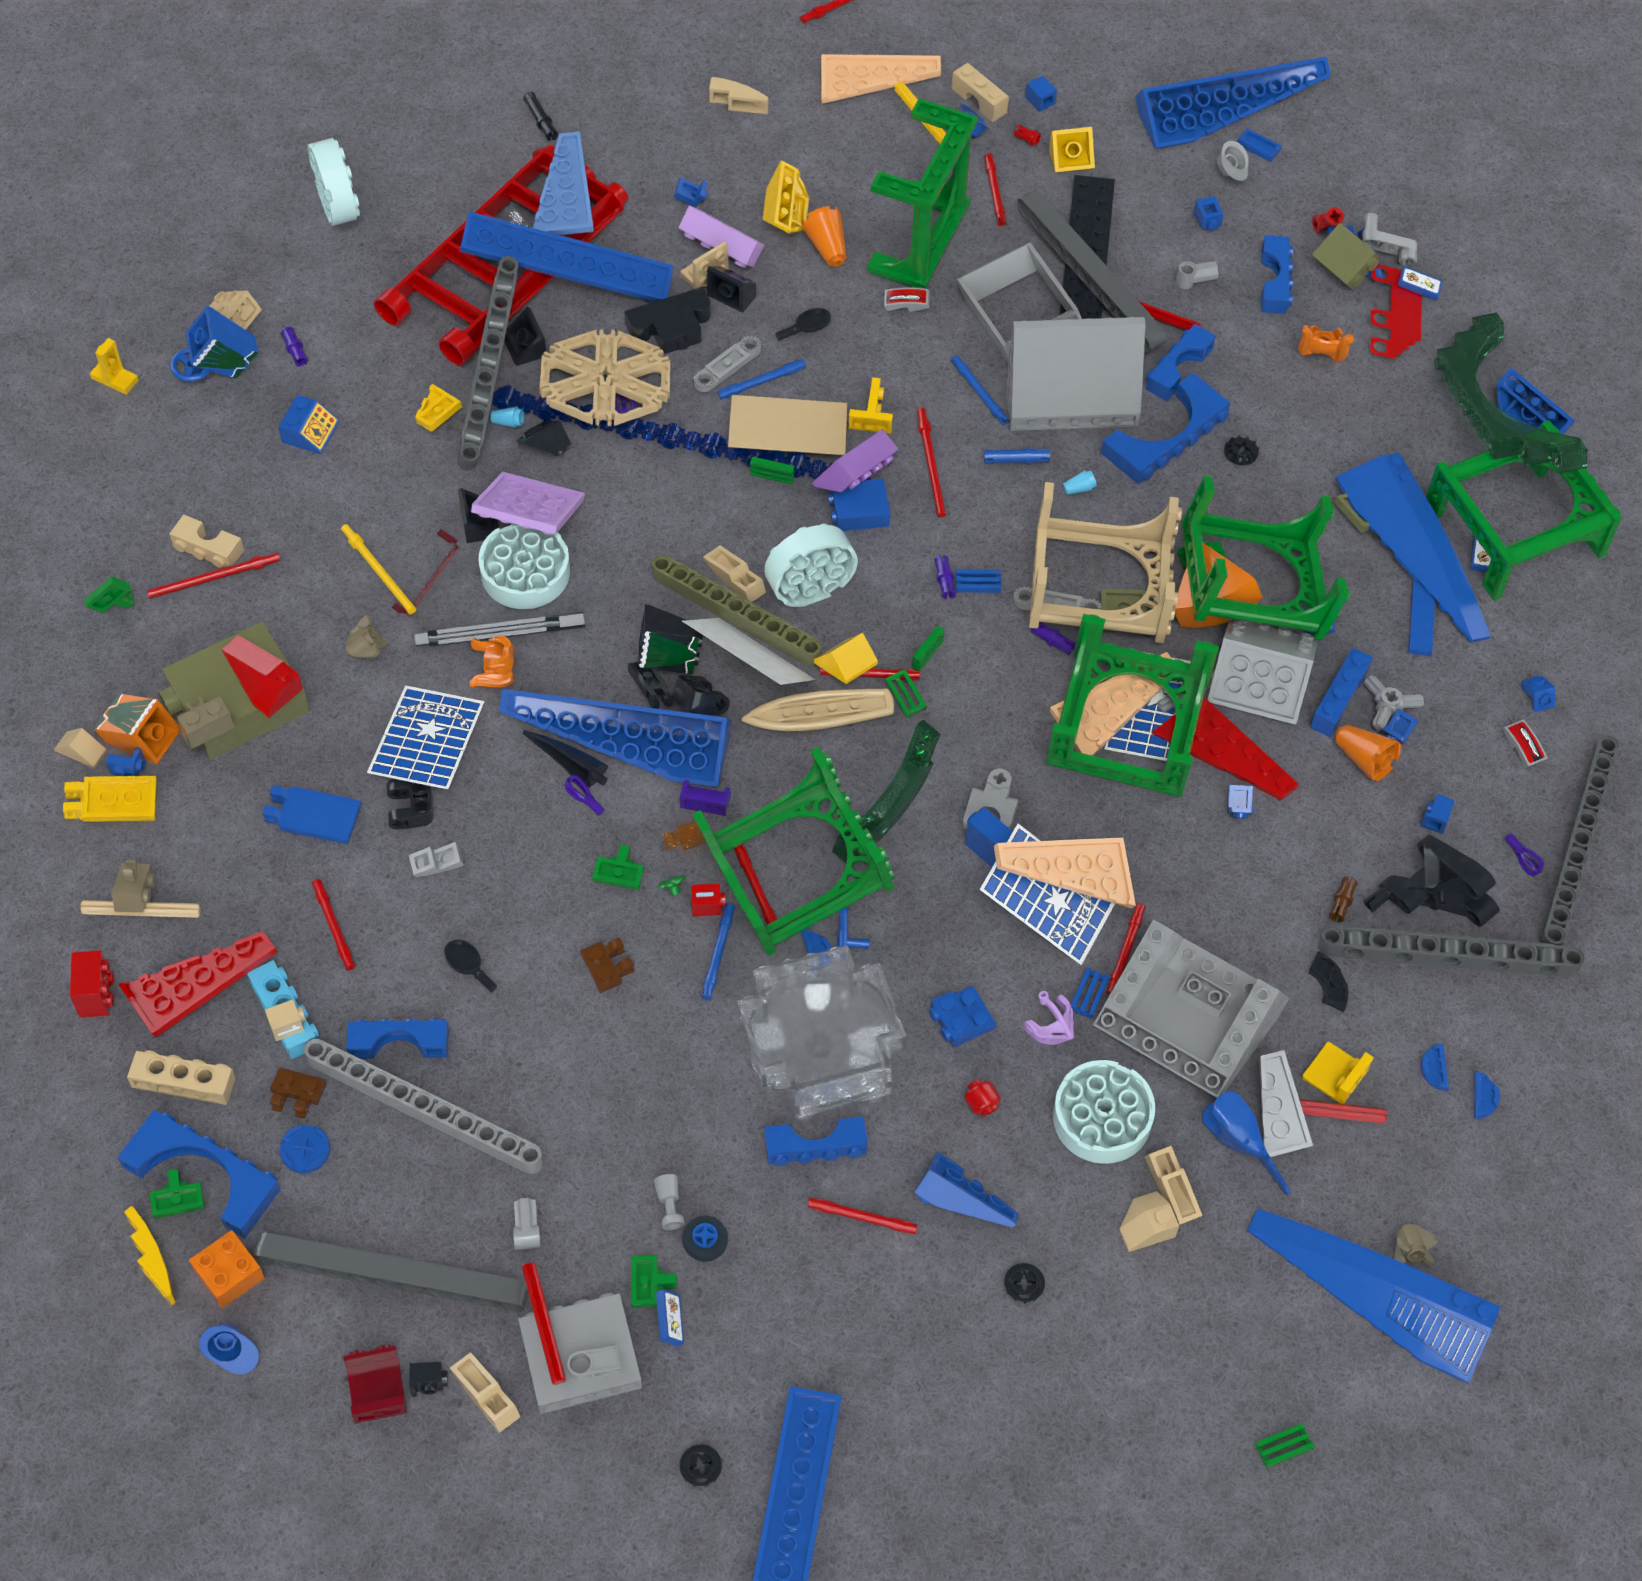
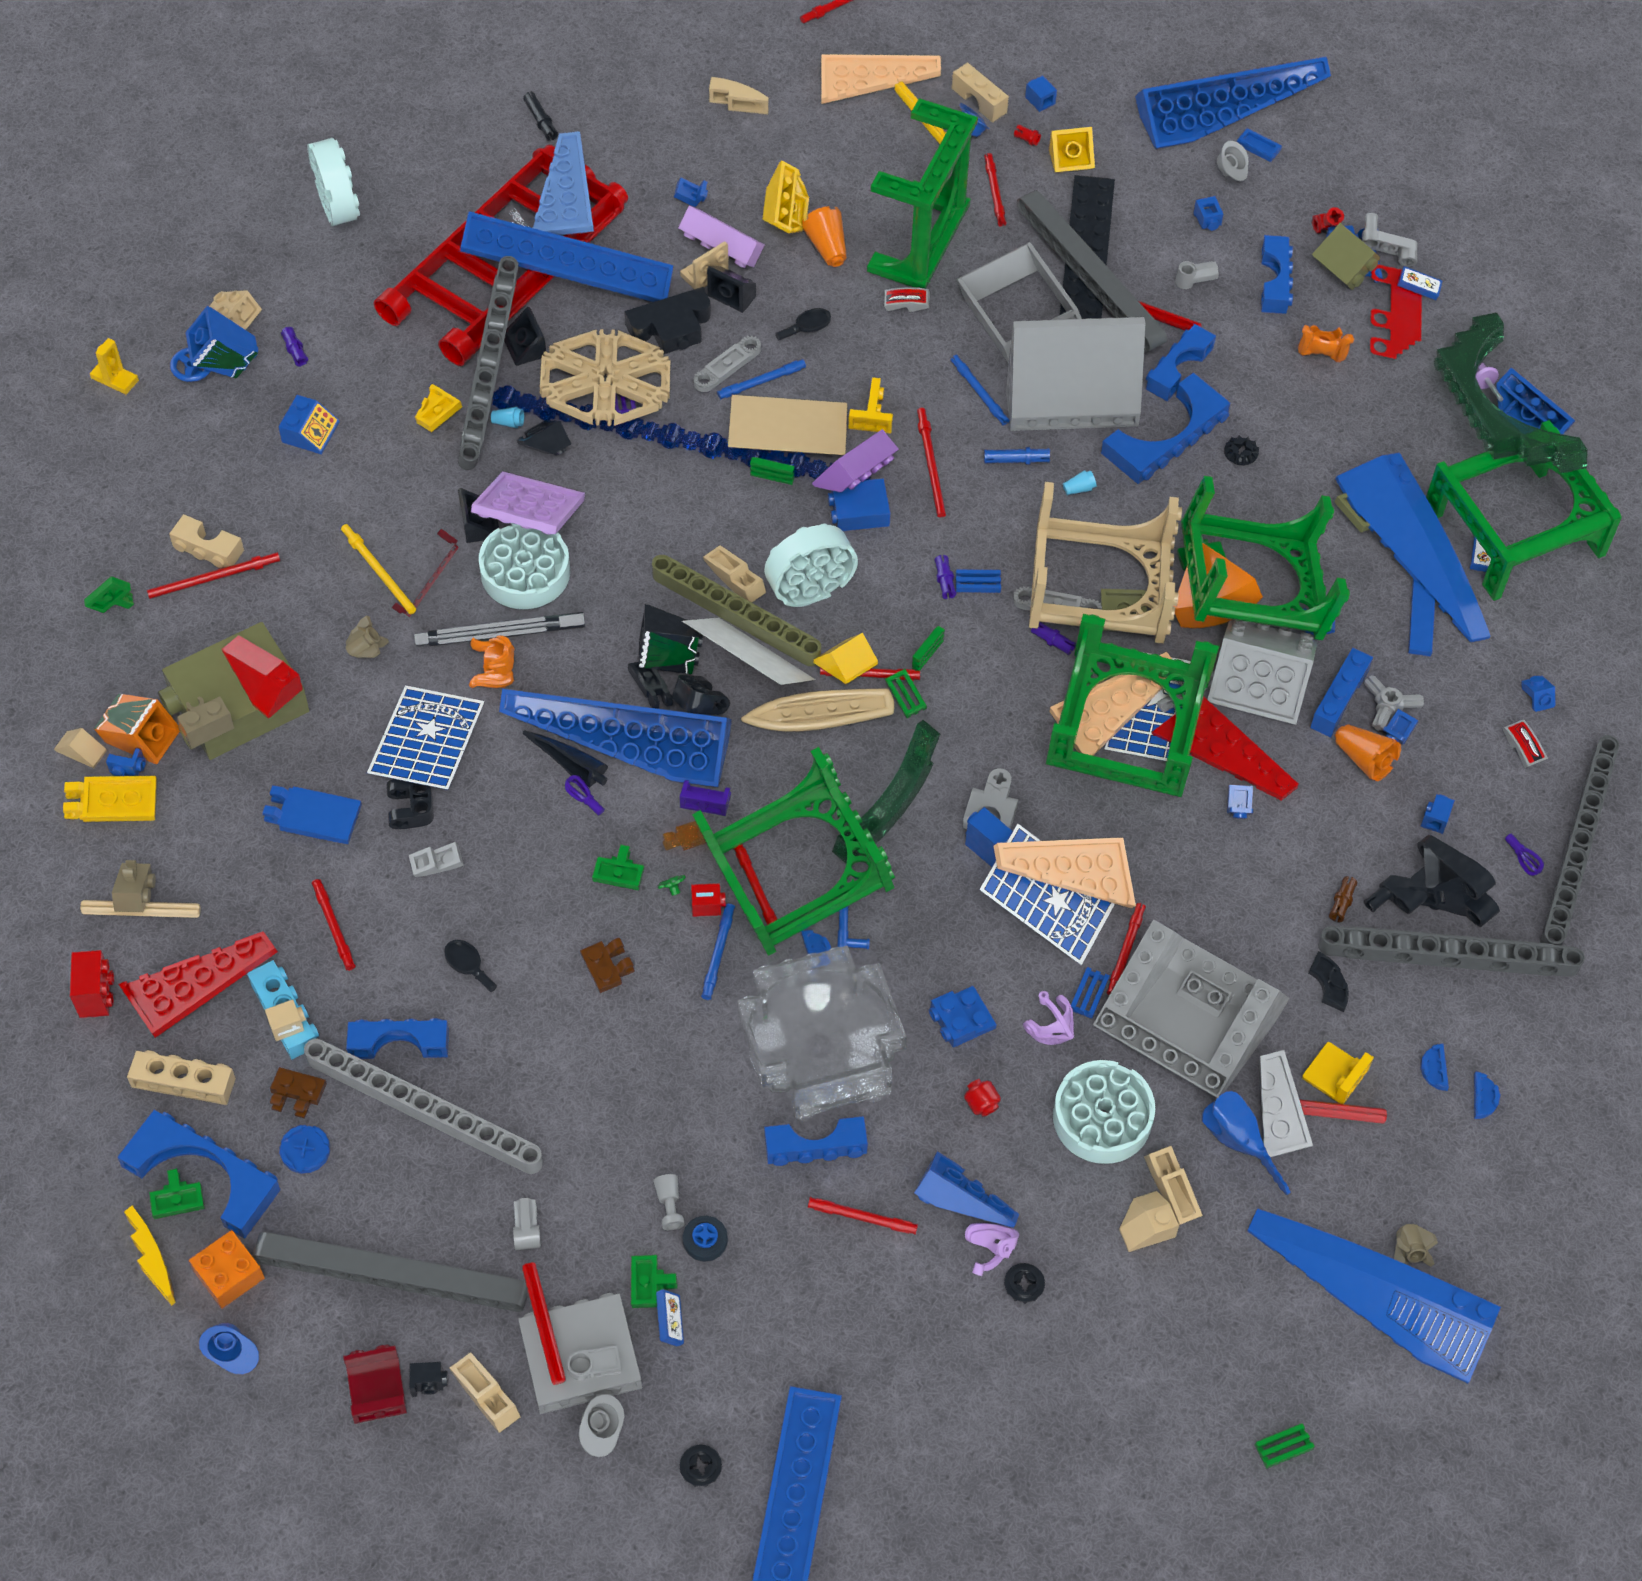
none -> light grey piece [579,1394,624,1457]
none -> lavender helmet [965,1223,1019,1276]
none -> lavender piece [1472,361,1503,402]

